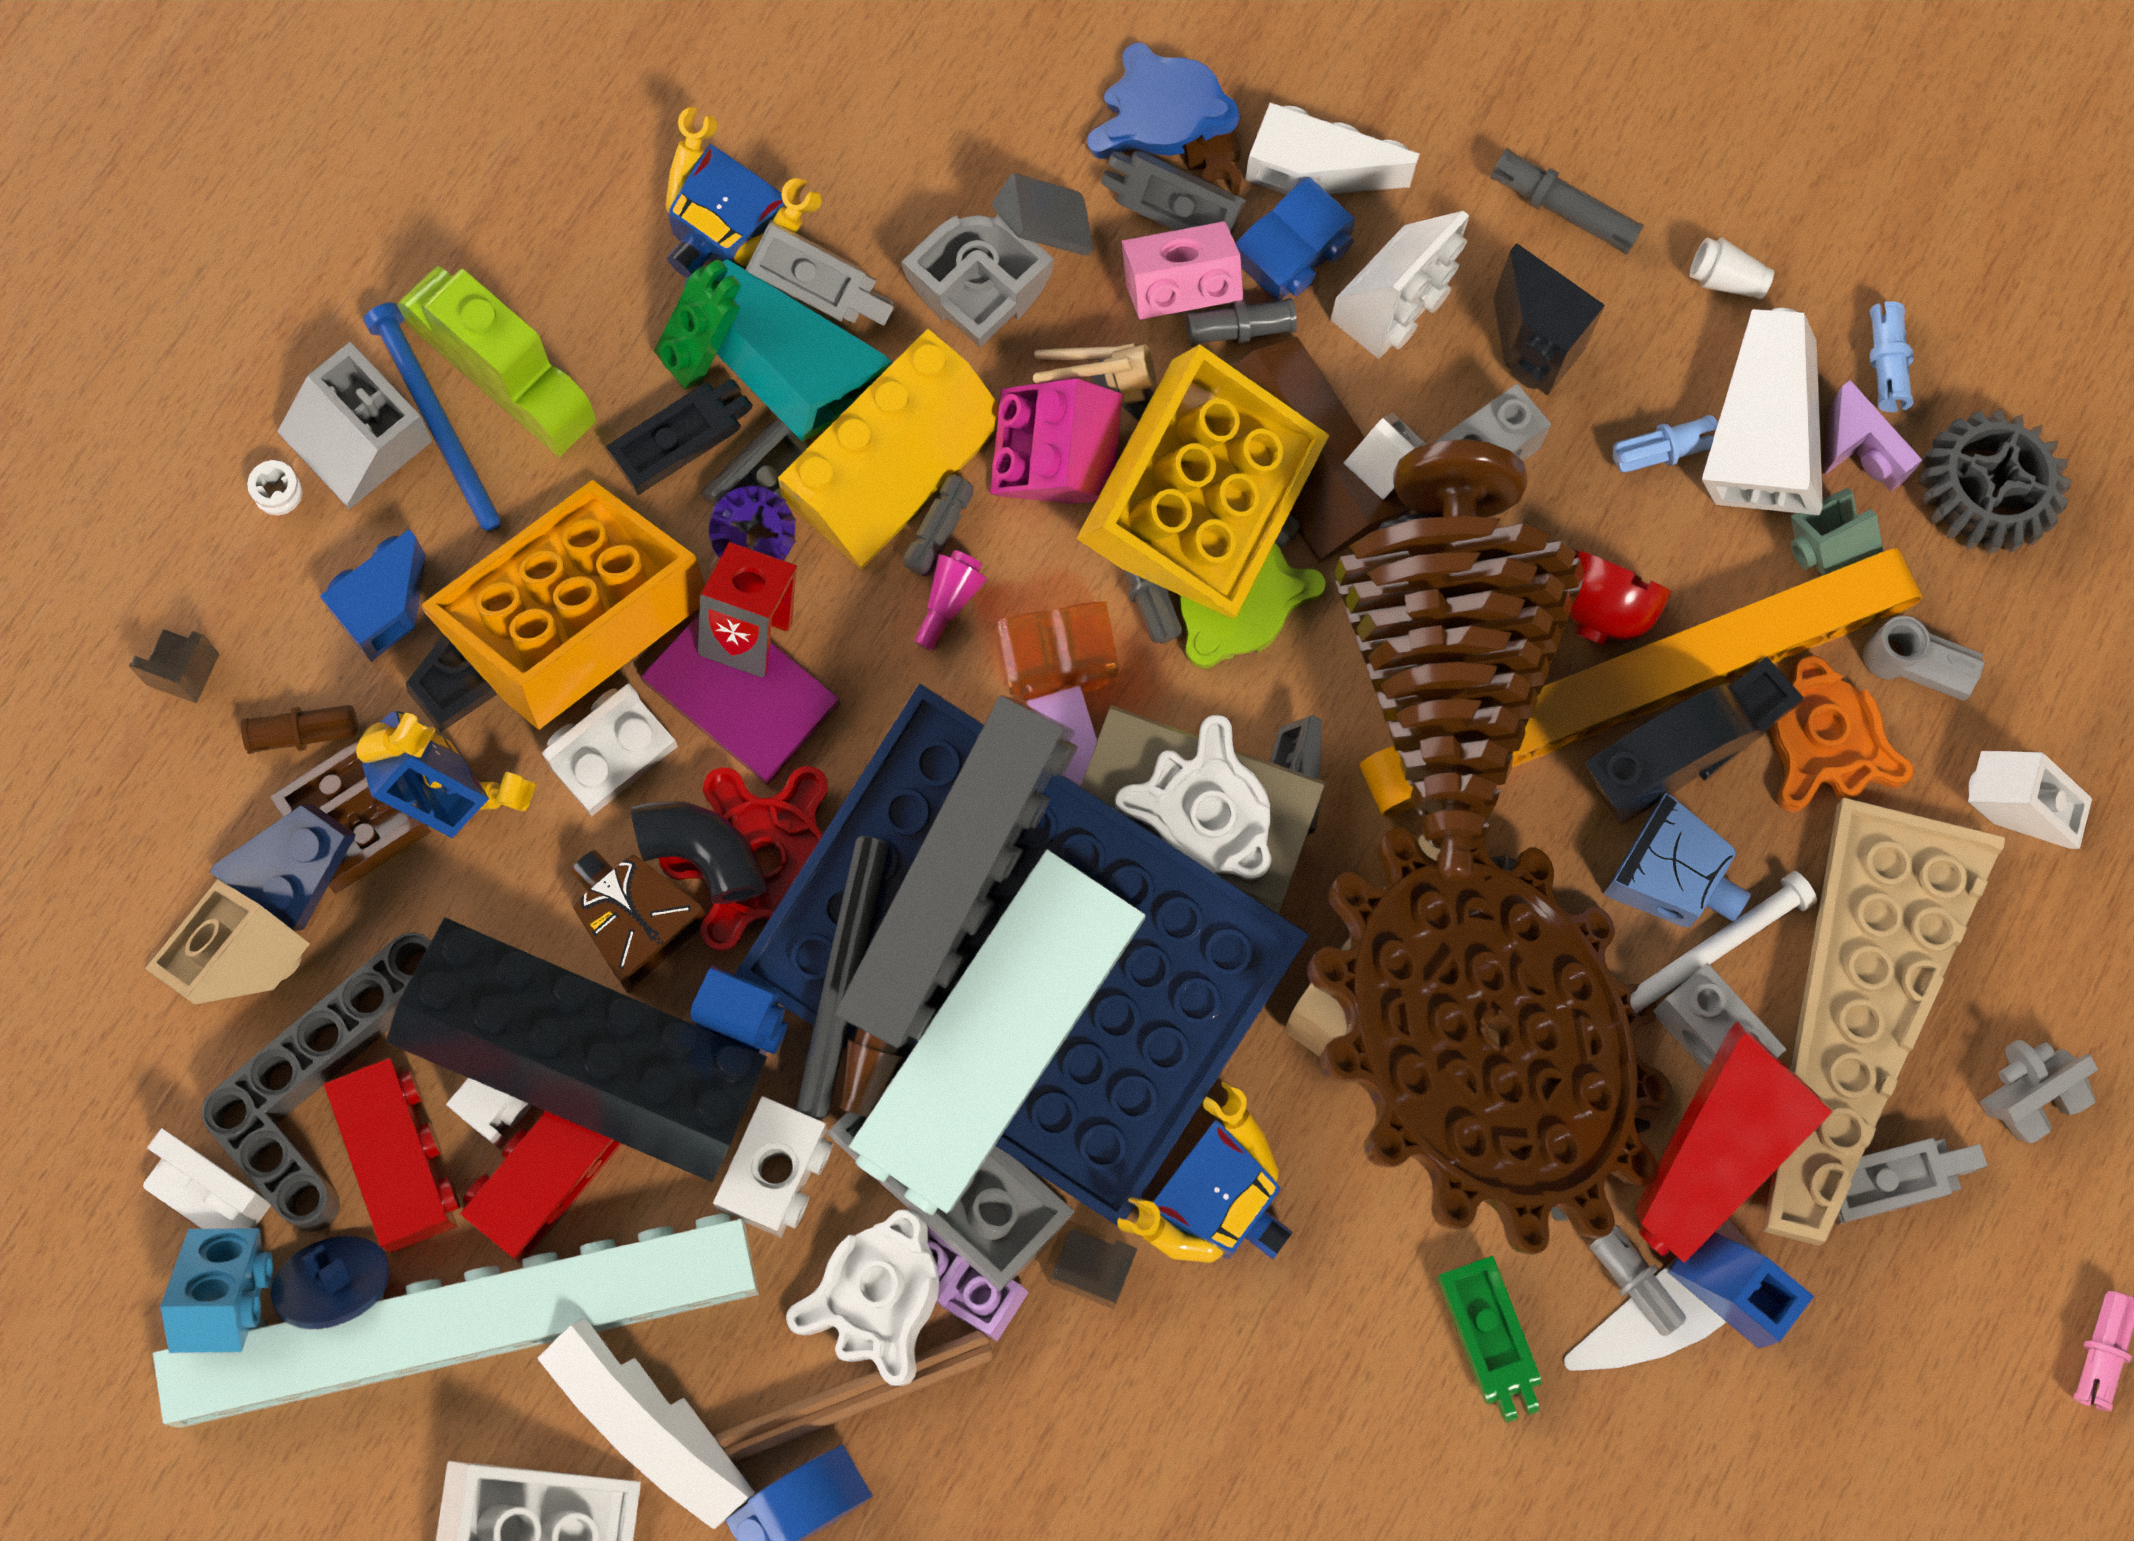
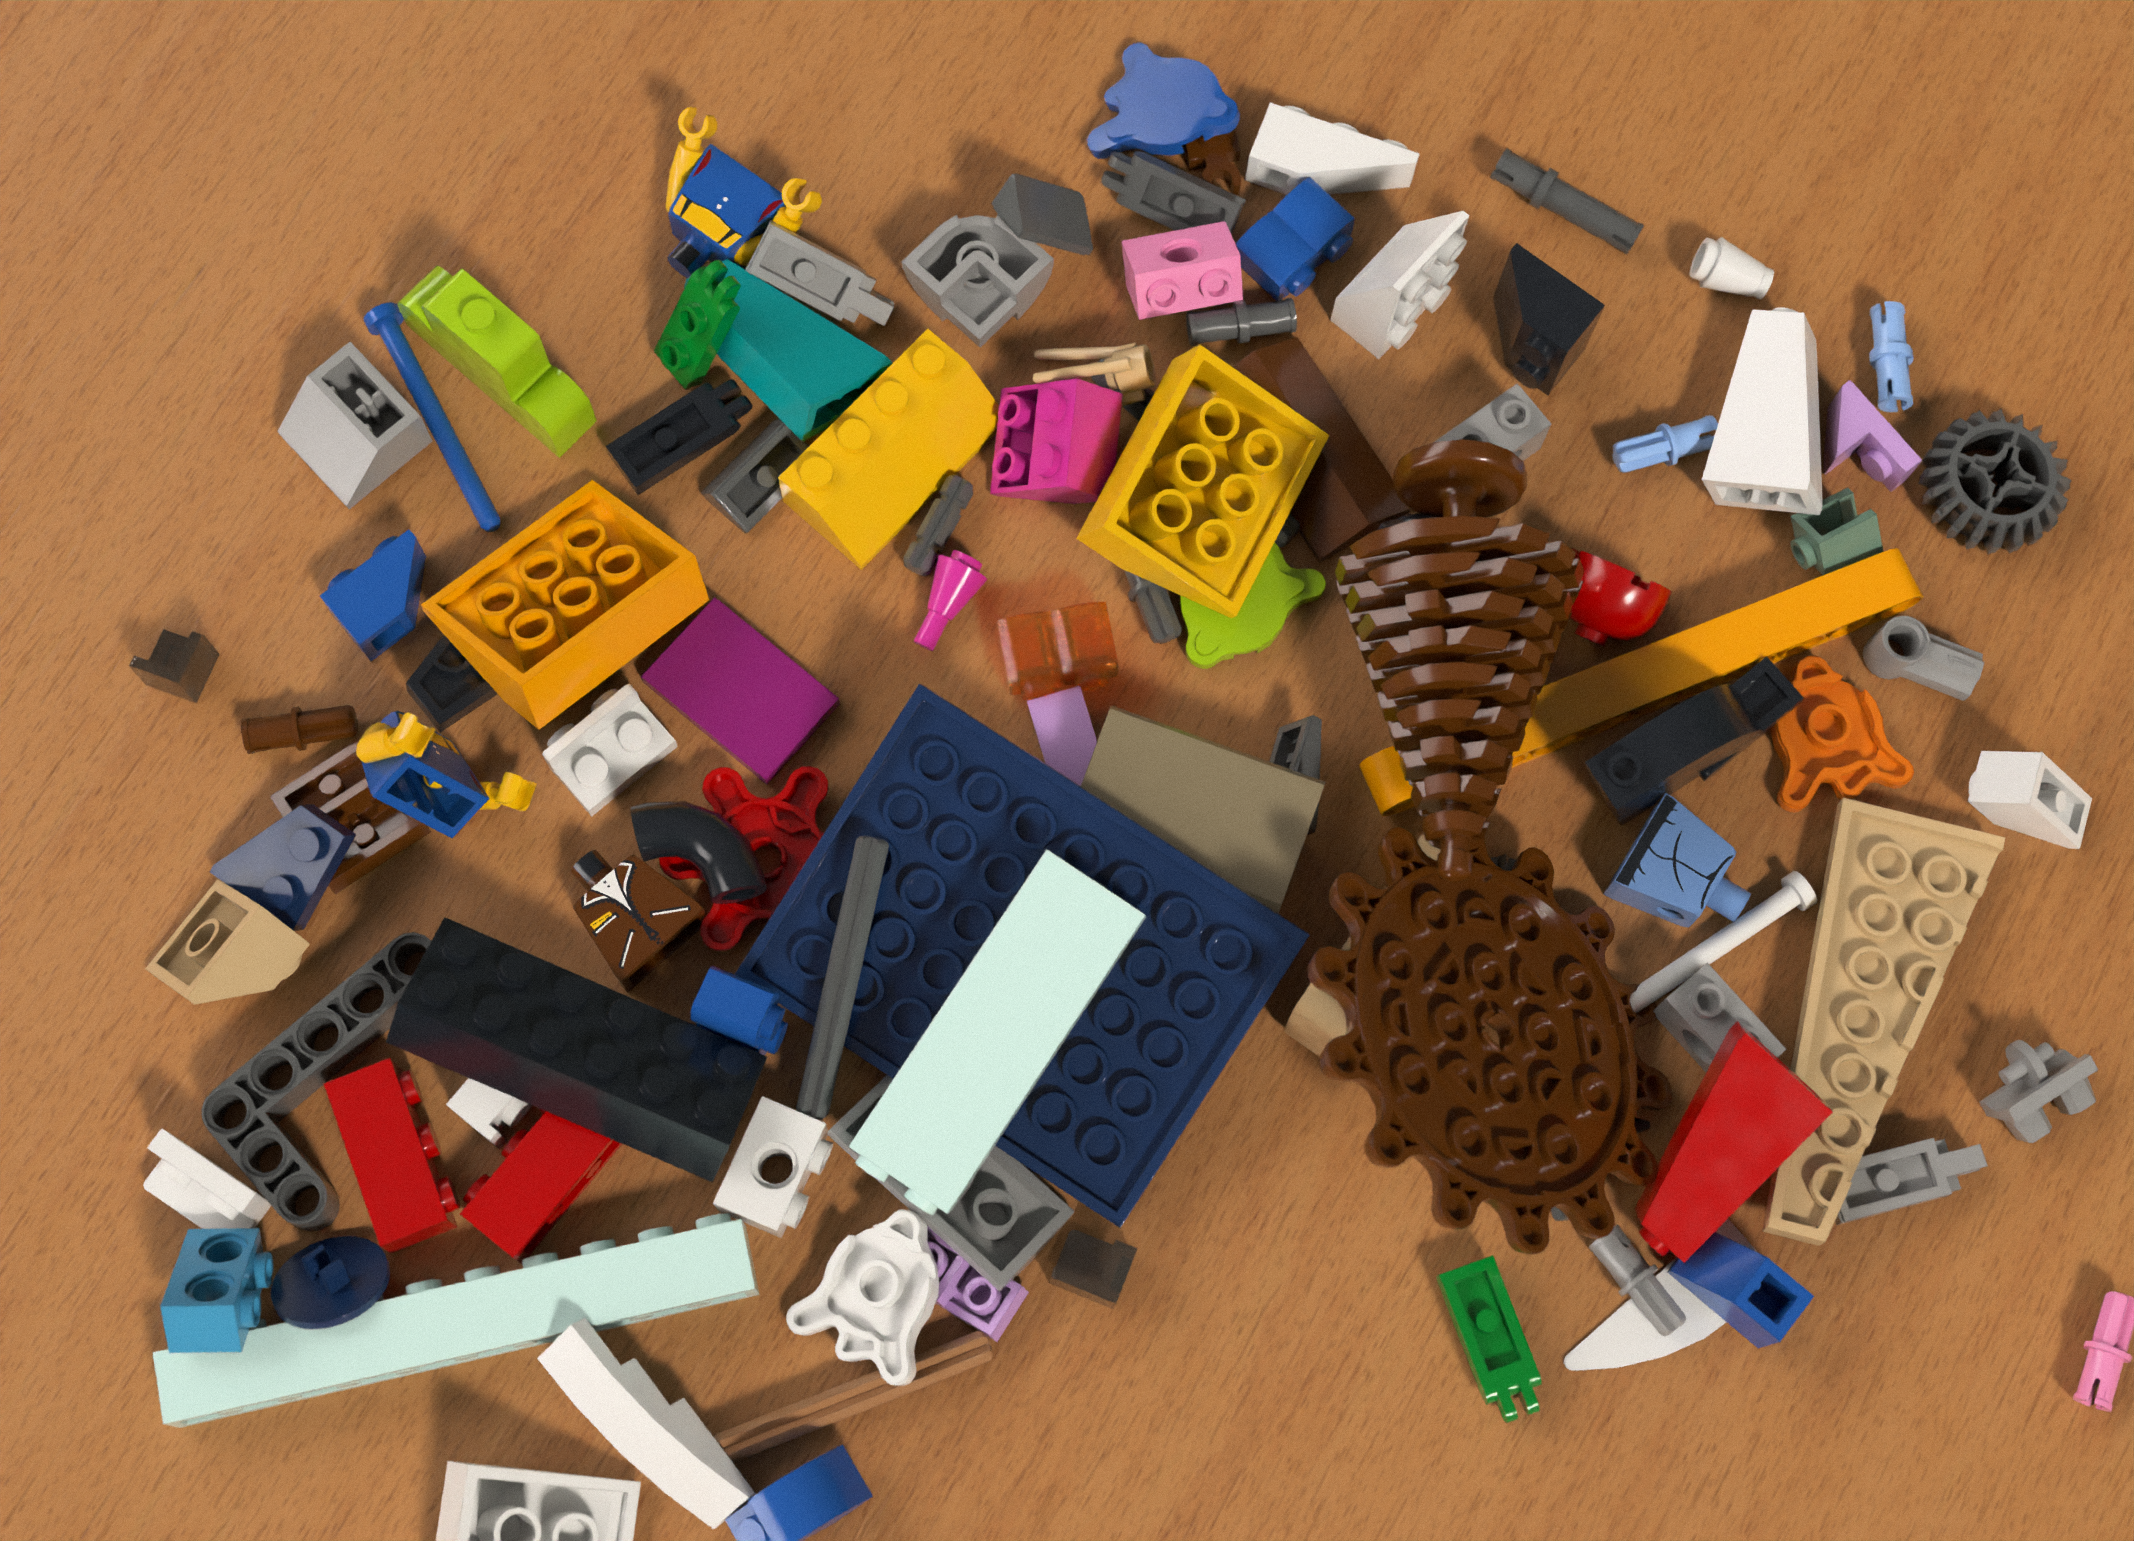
white bush [247,460,303,516] -> none
piece [698,542,797,677] -> none
dark purple gear [709,486,796,561] -> none
dark grey brick [835,695,1078,1048] -> none
reddish brown cone [840,1027,904,1117] -> none
white tile [1114,715,1271,880] -> none
torso [1117,1082,1293,1263] -> none
white slope [1344,413,1427,500] -> none

